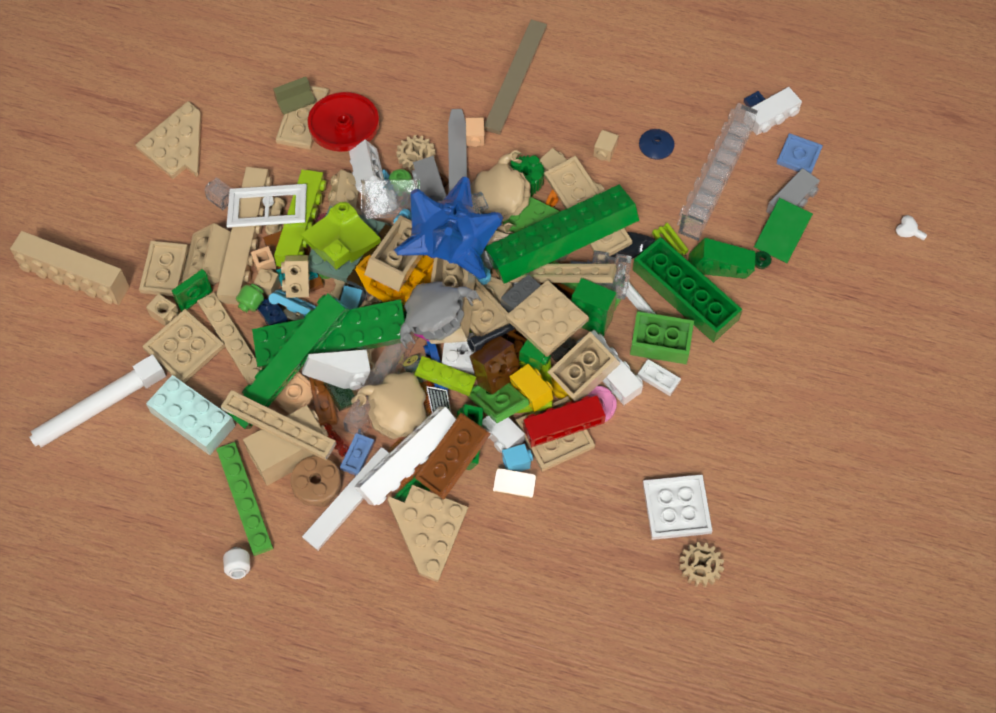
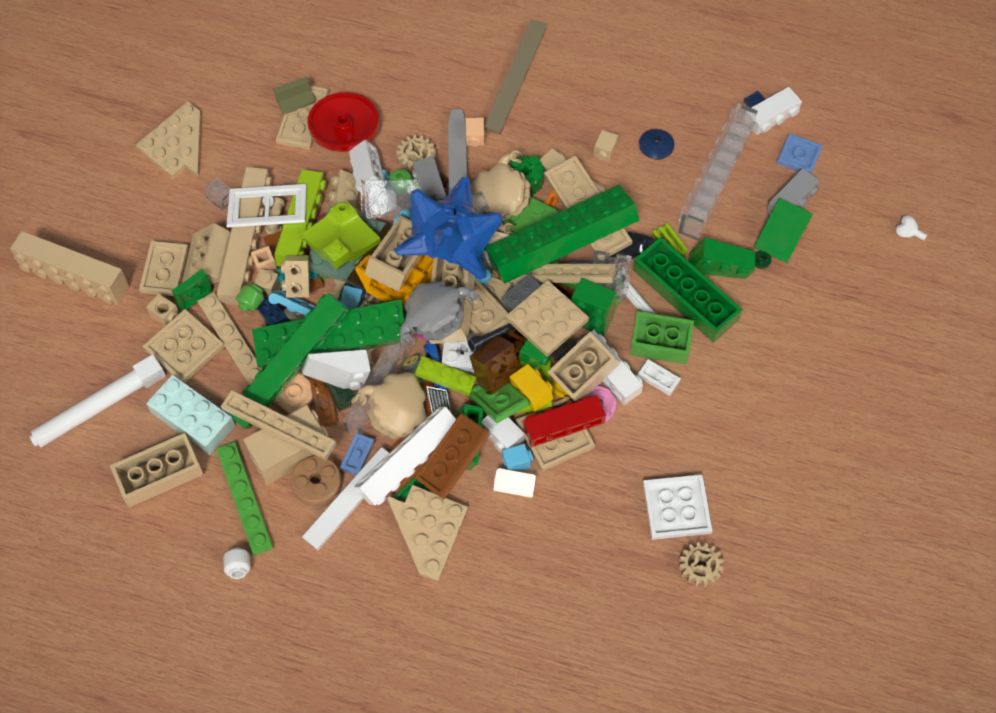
clear red axle [323,423,349,457] -> none
none -> tan brick [110,433,204,508]

